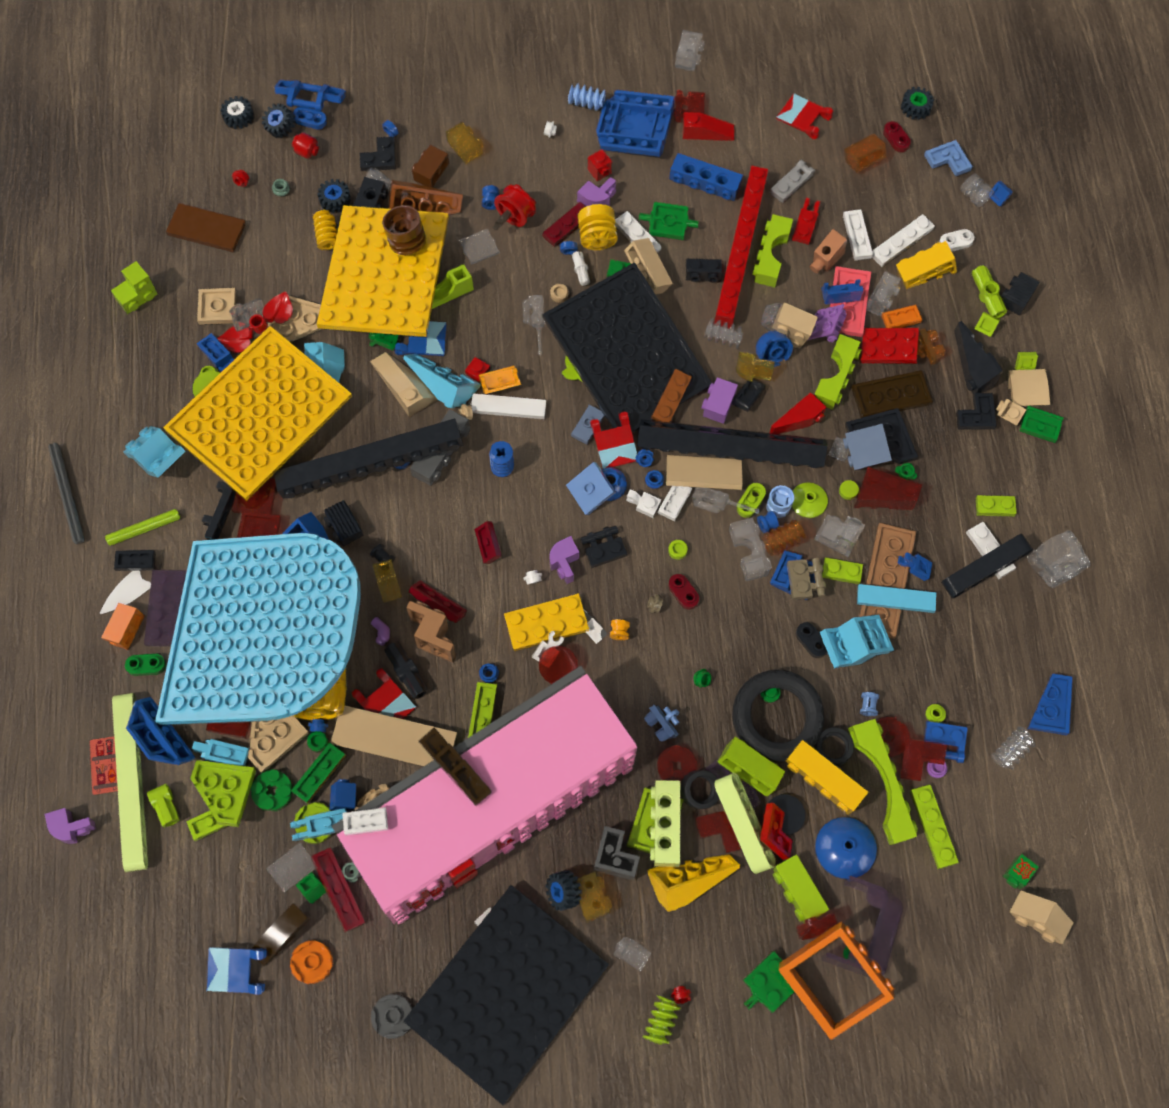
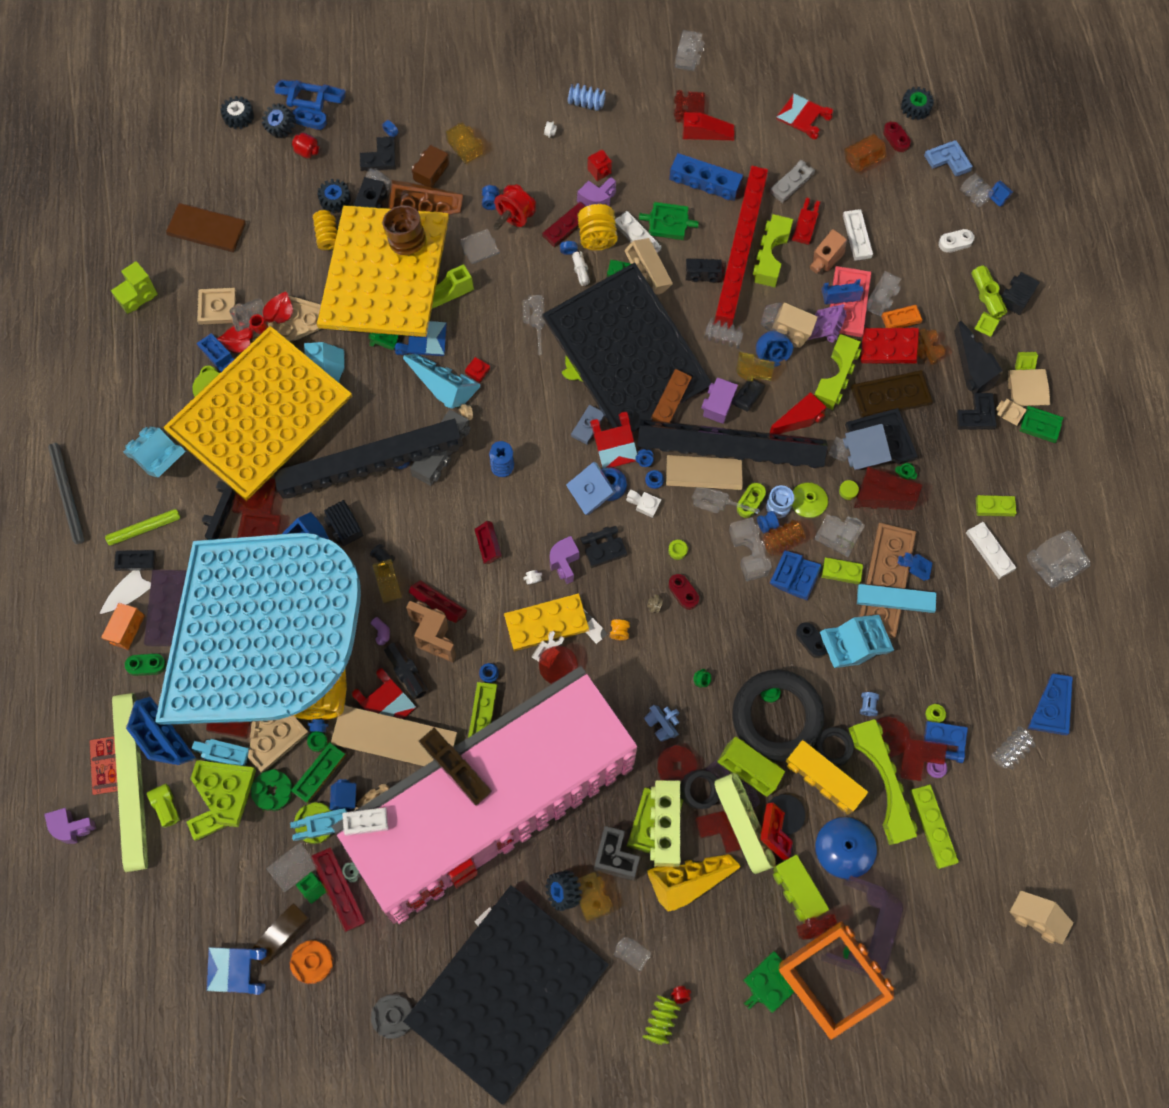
red plate [232,170,249,187] -> none
sand green plate [272,179,290,196] -> none
tan wedge [370,352,438,417] -> none
white tile [471,394,546,419] -> none
light orange hinge [479,365,521,394] -> none
tan tile [550,284,568,303] -> none
blue wedge [596,90,675,157] -> none
white plate [658,486,692,521] -> none
dark tan plate [786,558,826,600] -> none
white plate [872,214,935,267] -> none
yellow wedge [896,241,957,289] -> none
black beam [941,533,1034,599] -> none
green brick [1003,854,1039,889] -> none

